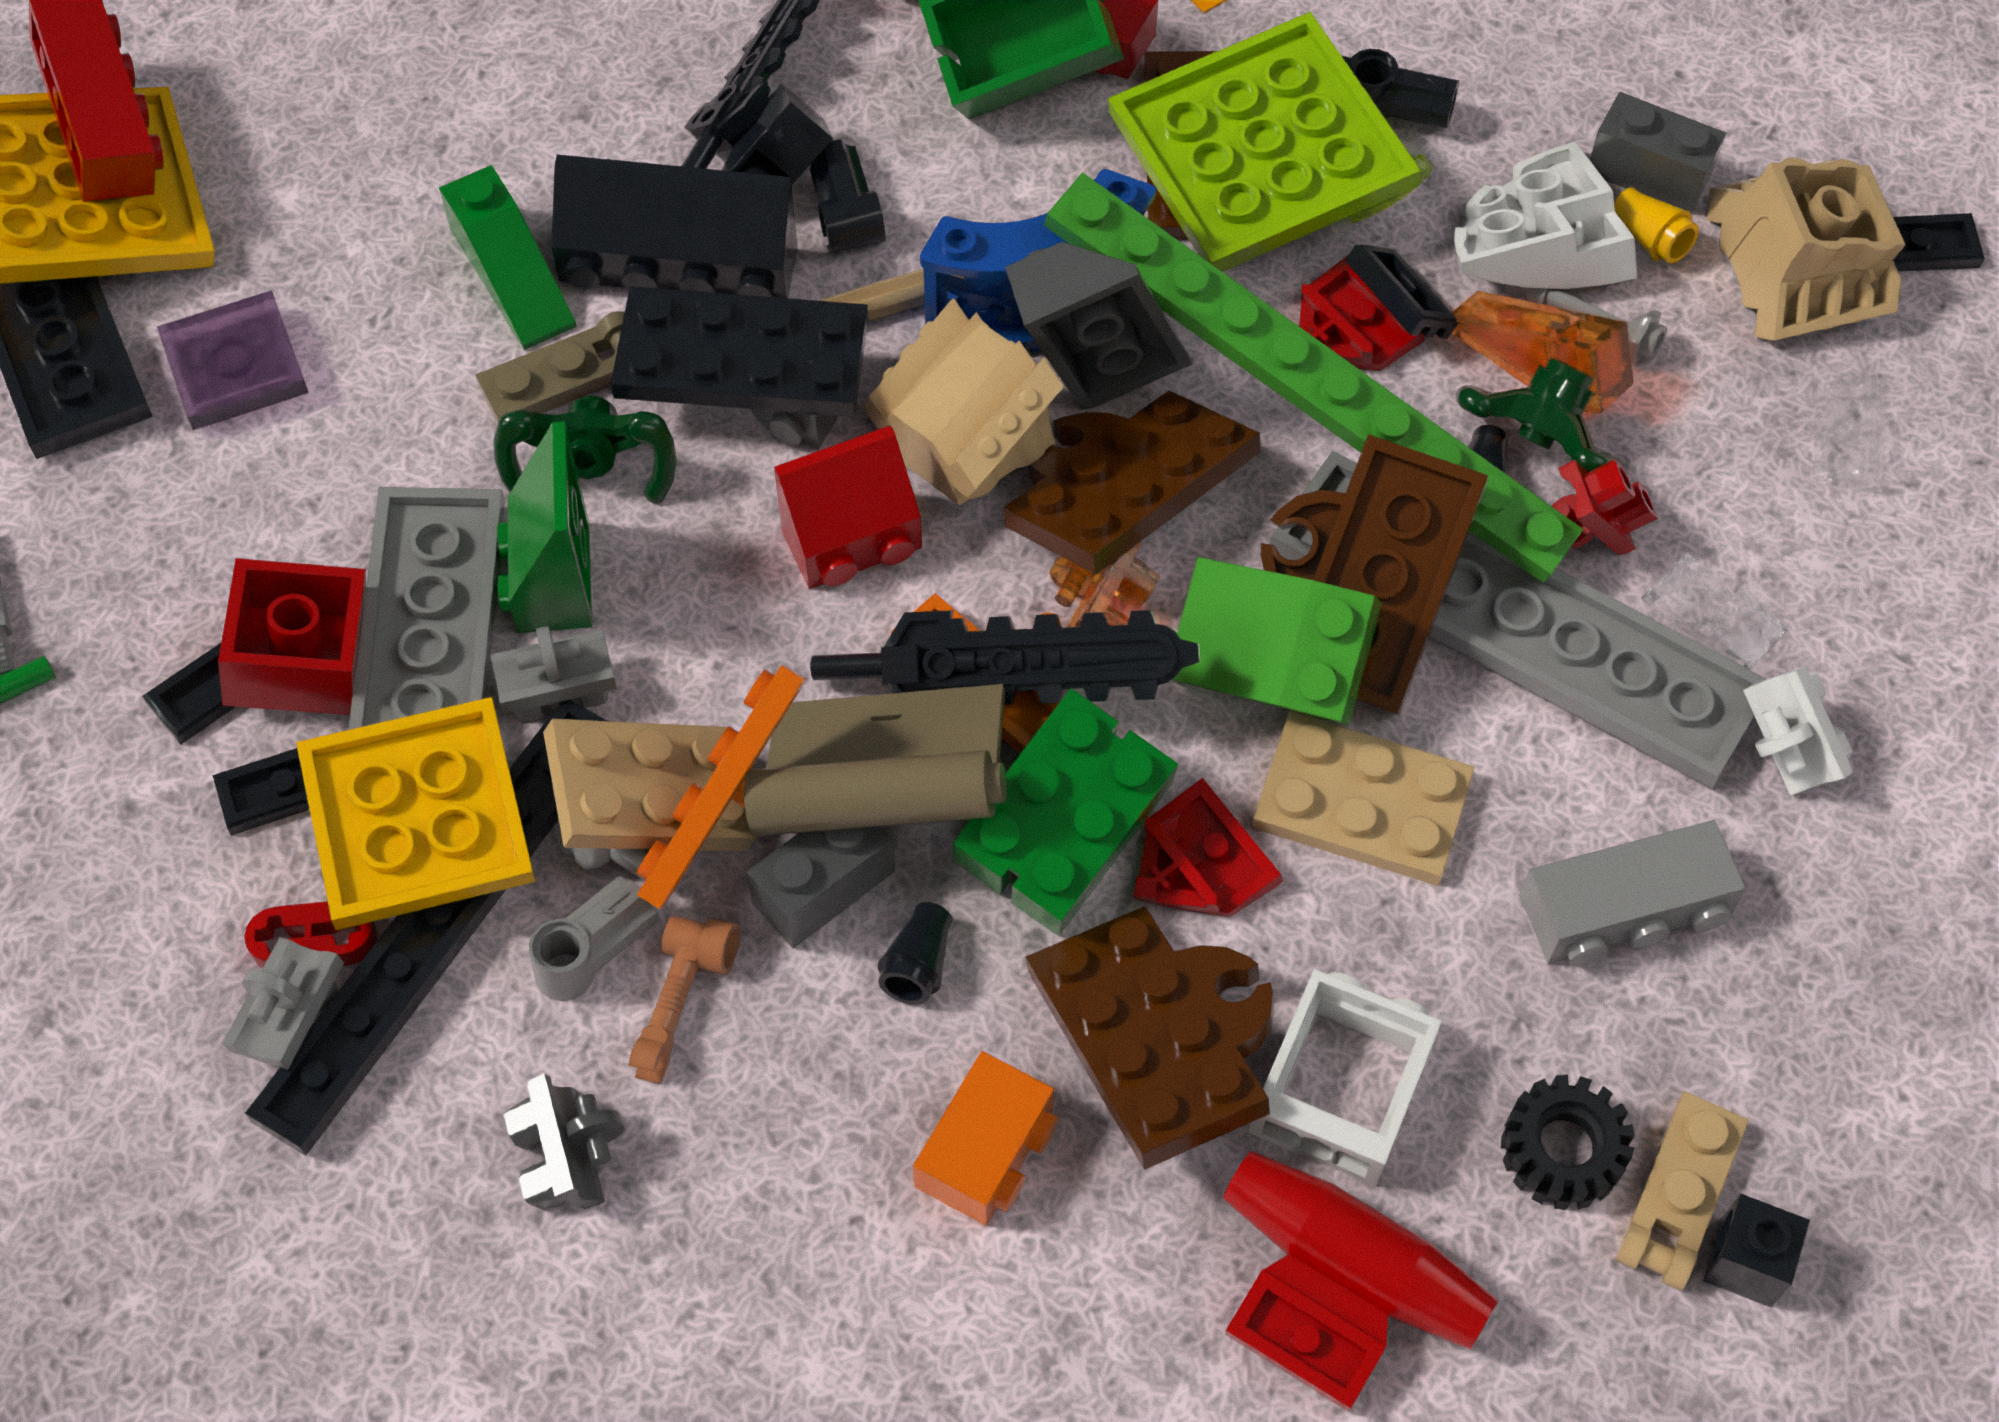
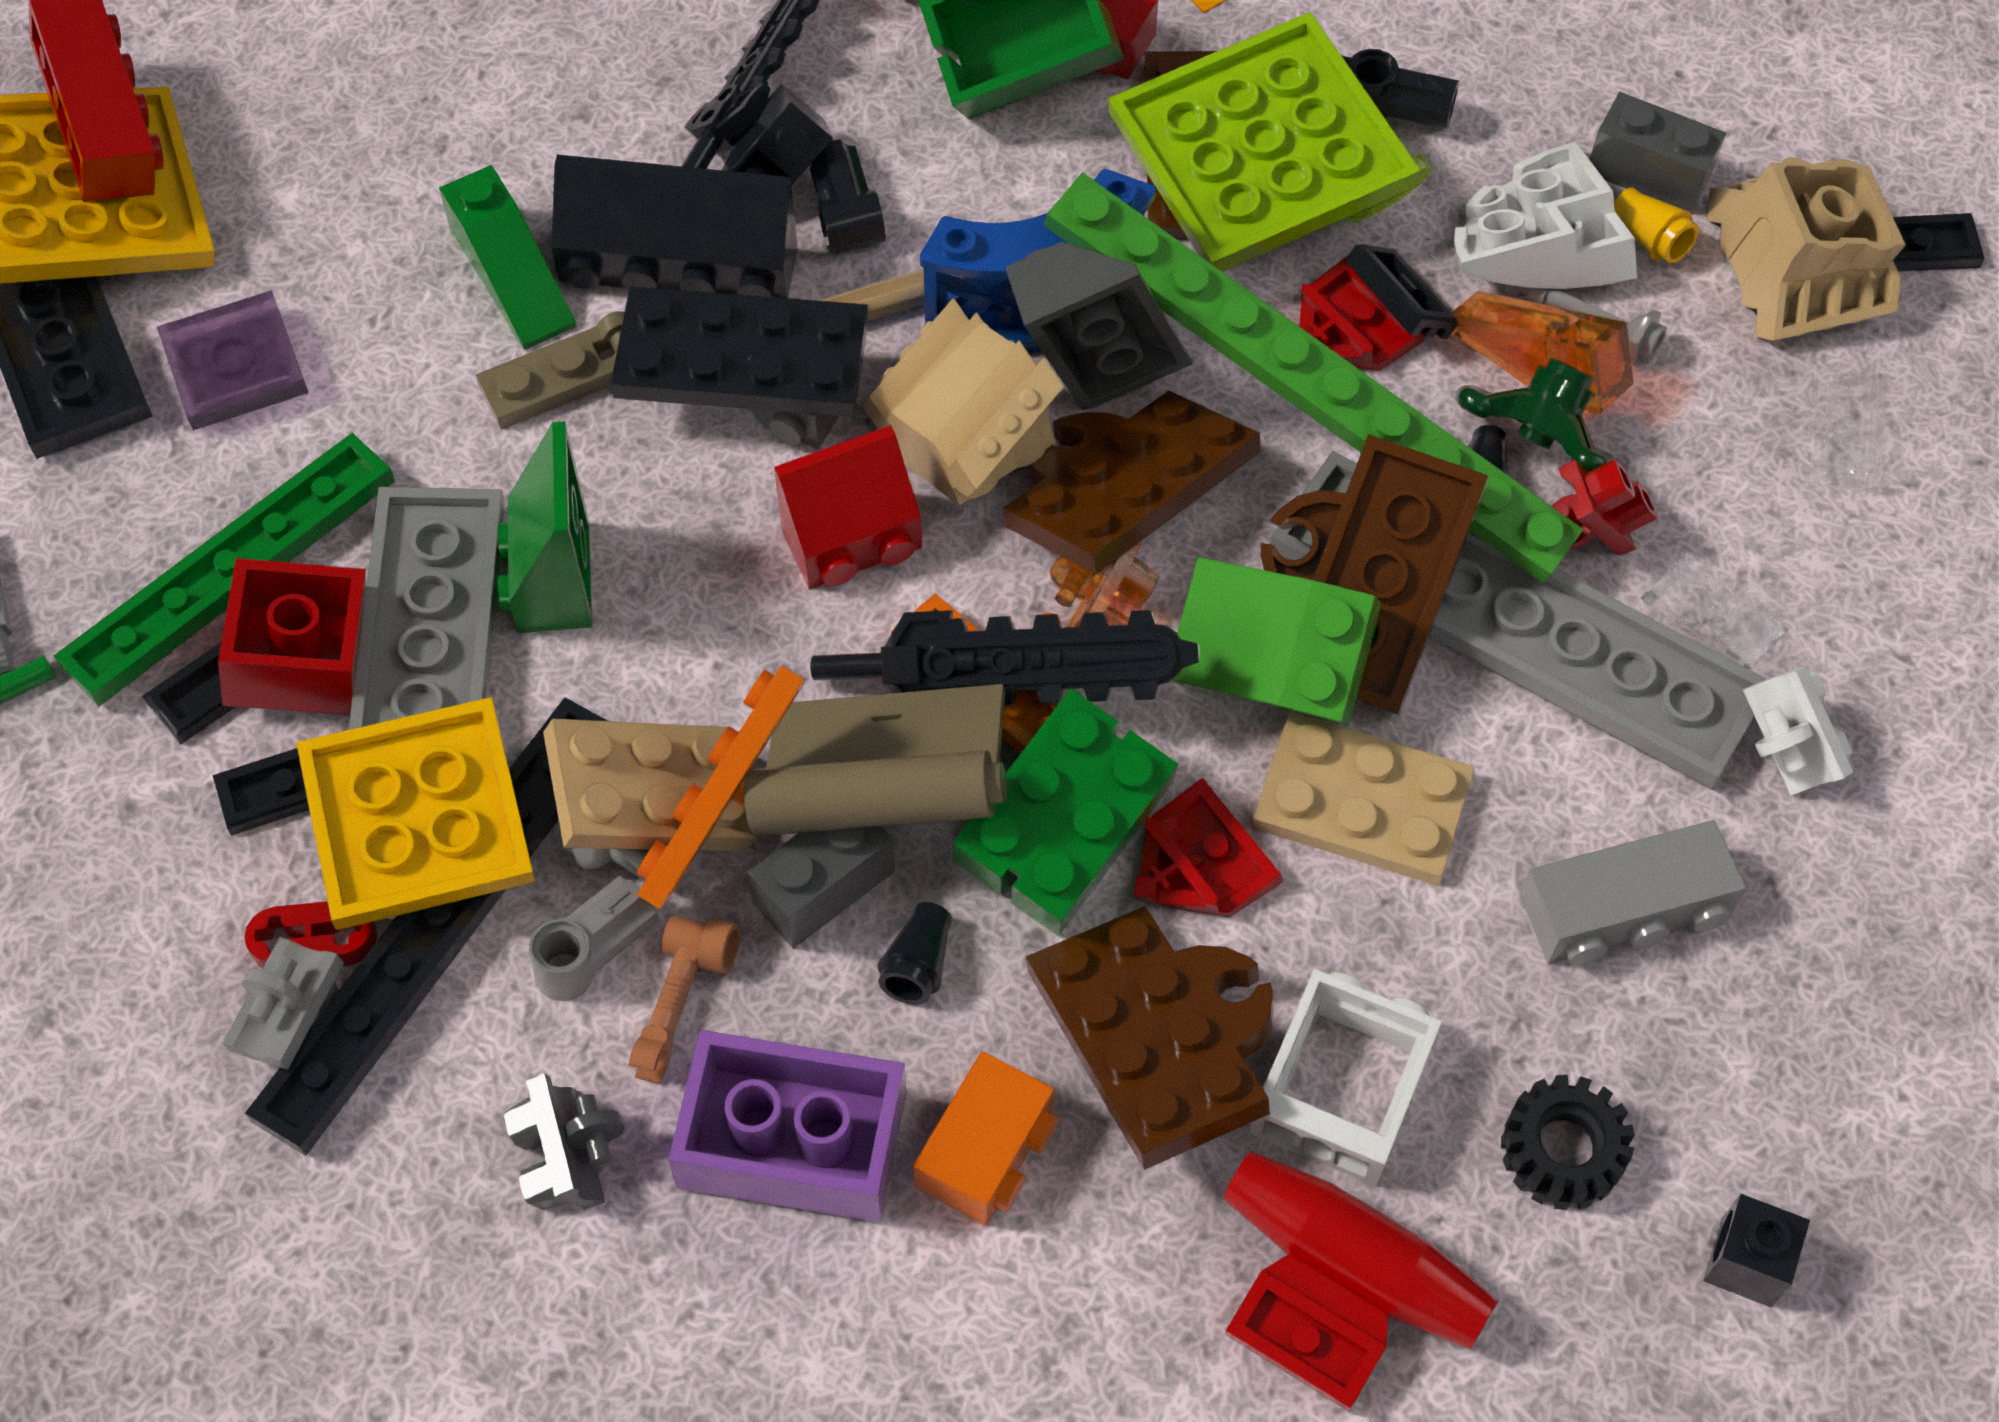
light grey hips [490,626,617,722] -> none
dark green piece [493,396,677,503] -> none
tan plate [1615,1091,1749,1291] -> none
none -> green plate [53,432,395,707]
none -> medium lavender brick [668,1030,907,1223]

